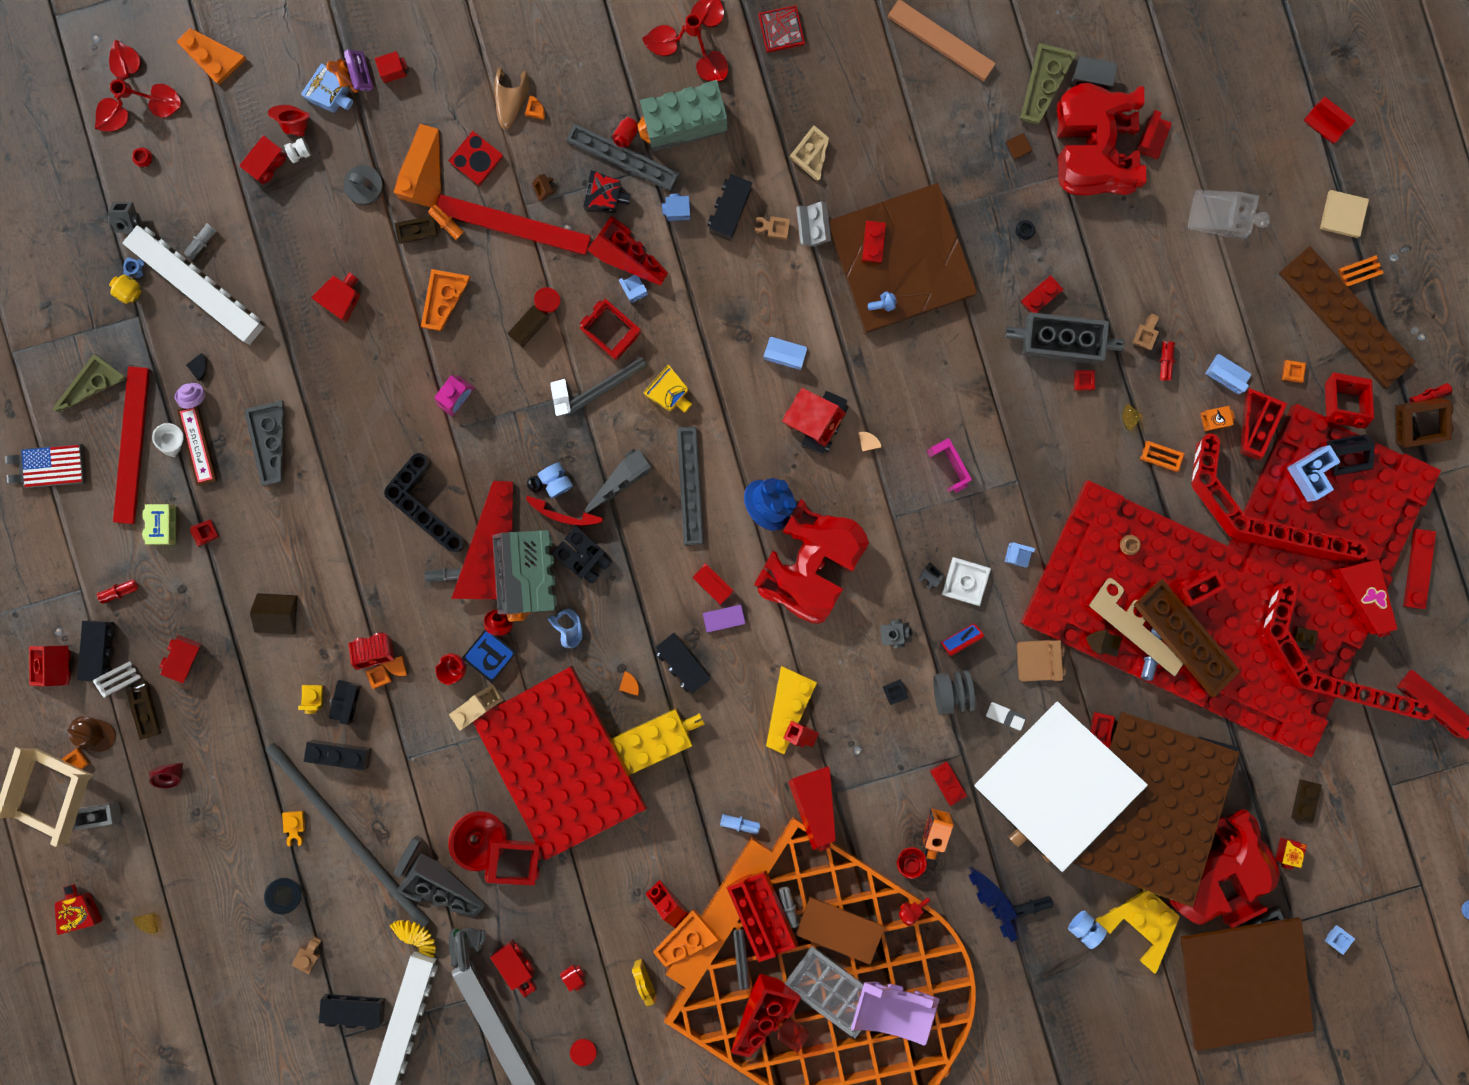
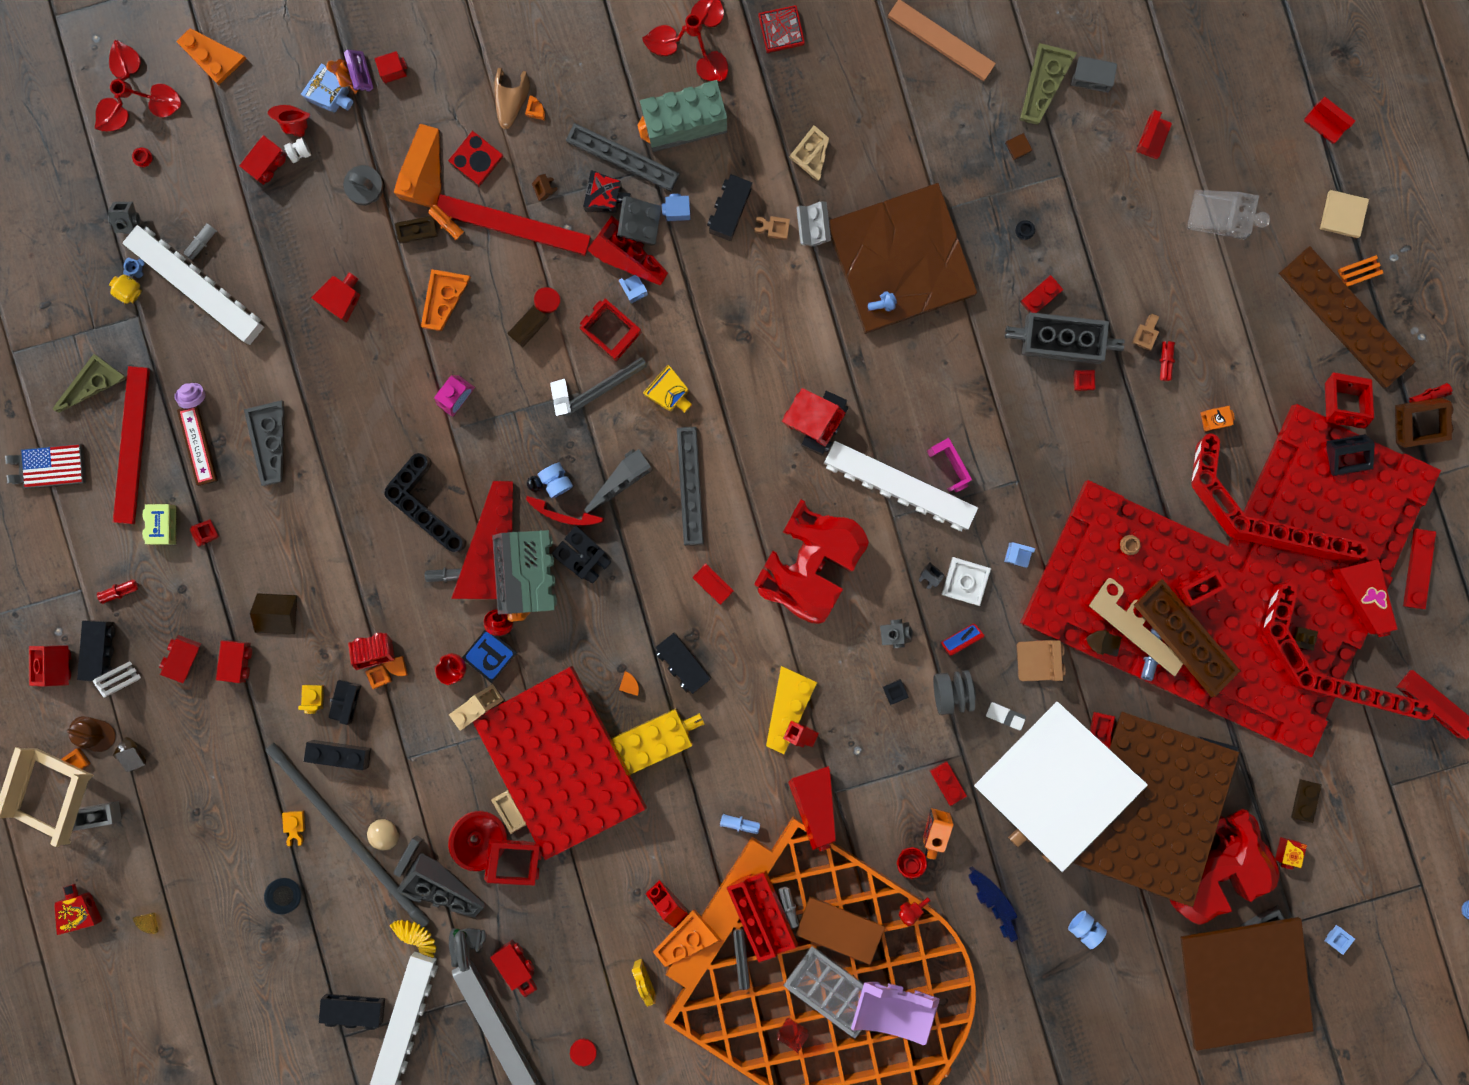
dark brown plate [126,681,162,740] -> none
dark red piece [149,763,183,789] -> none
white piece [152,423,183,457] -> none
black tile [186,353,207,381] -> none
medium nougat plate [292,936,321,975] -> none
light blue piece [548,609,582,648] -> none
red plate [560,964,586,992] -> none
red brick [612,117,638,148] -> none
medium lavender tile [703,605,745,632] -> none
red wedge [731,974,801,1057] -> none
blue piece [744,478,796,531] -> none
light blue panel [763,337,807,370] -> none
light nougat tile [858,432,881,452] -> none
red plate [862,221,886,263] -> none
black axle [1013,896,1053,918] -> none
red animal [1056,83,1146,196] -> none
yellow wing [1095,890,1180,974] -> none
clear yellow tile [1122,403,1143,431] -> none
orange tile [1140,441,1185,472] -> none
light blue panel [1205,354,1251,394] -> none
red panel [1221,894,1268,928] -> none
red wedge [1240,388,1287,461] -> none
orange tile [1282,360,1306,383] -> none
light blue brick [1287,445,1340,502] -> none
none -> dark brown tile [113,737,147,772]
none -> red brick [216,640,252,683]
none -> tan hair [367,819,399,850]
none -> tan tile [491,790,526,834]
none -> dark grey plate [617,196,661,245]
none -> white brick [824,441,978,532]

